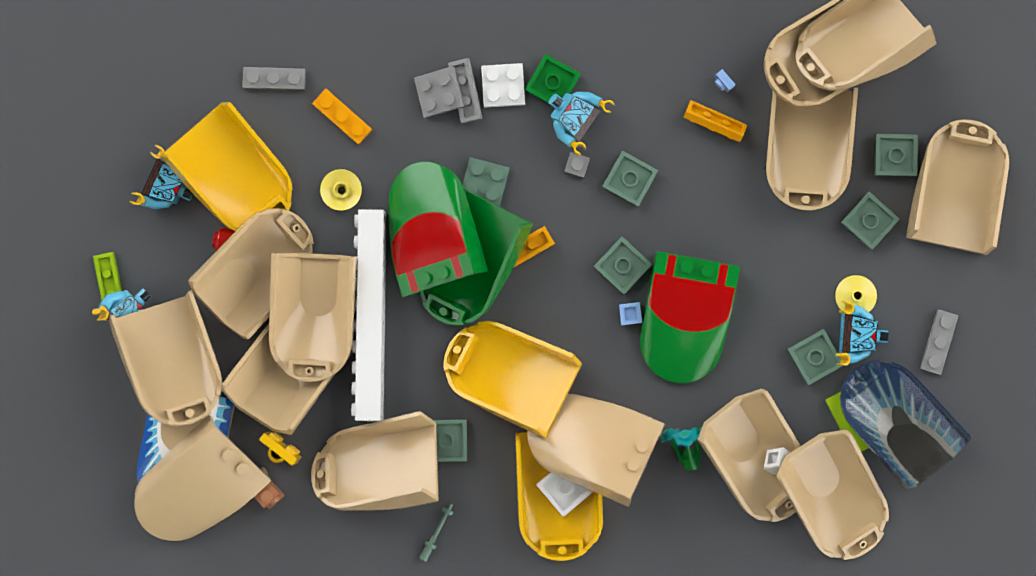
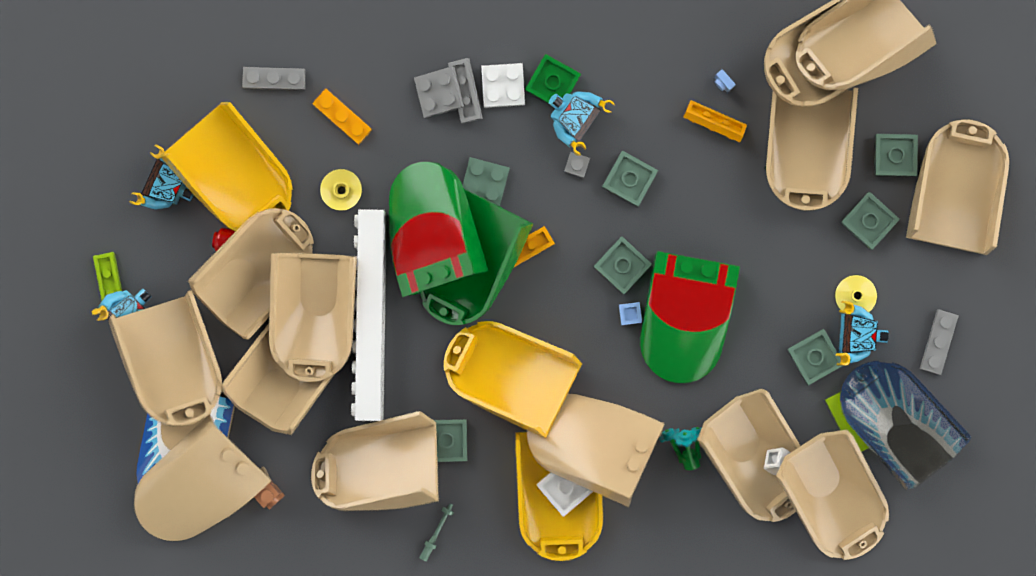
yellow plate [259,432,302,466] -> none

